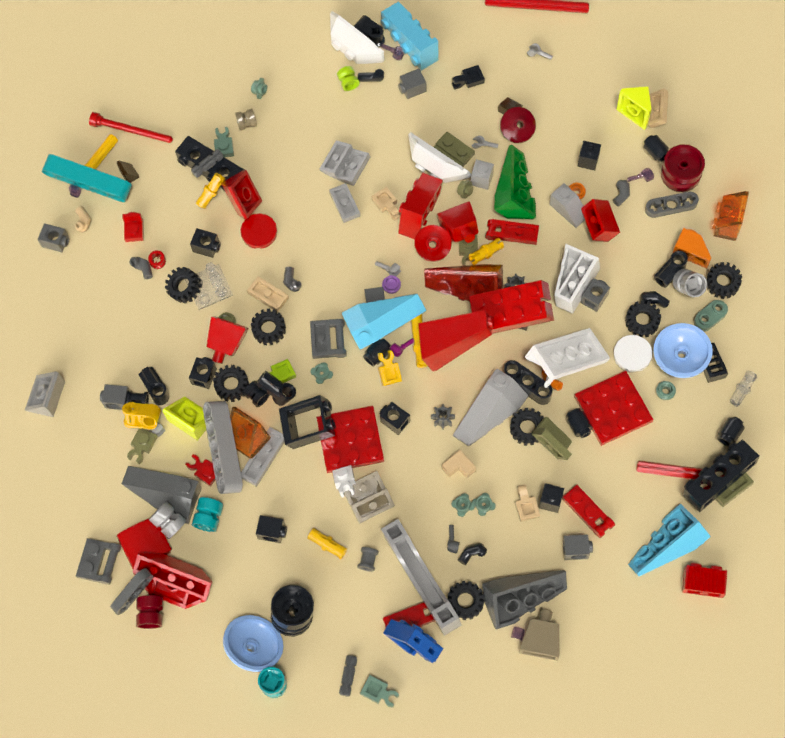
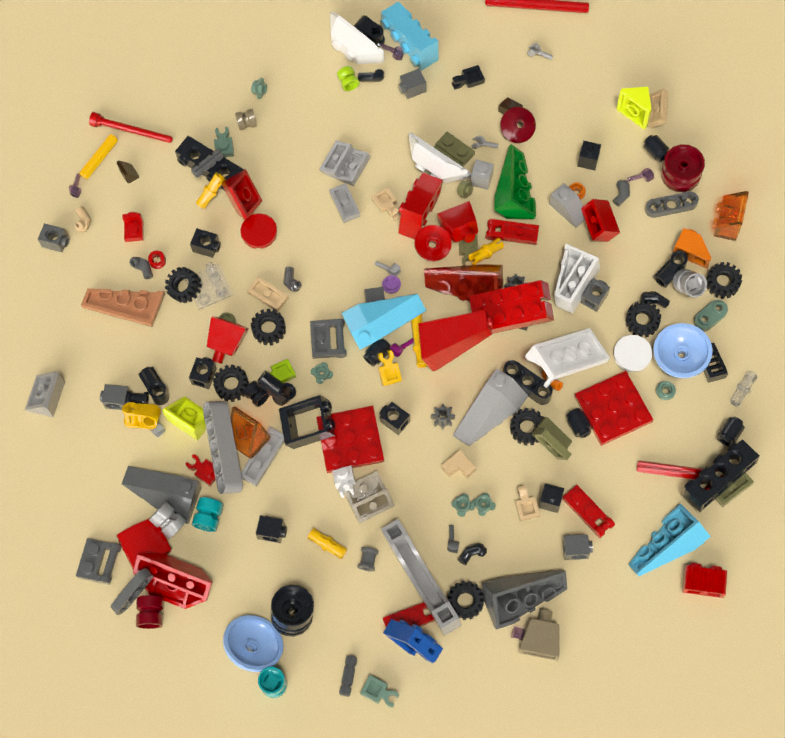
teal beam [41,154,132,202] -> none
olive plate [127,428,158,464] -> none
none -> nougat wing [81,288,165,327]

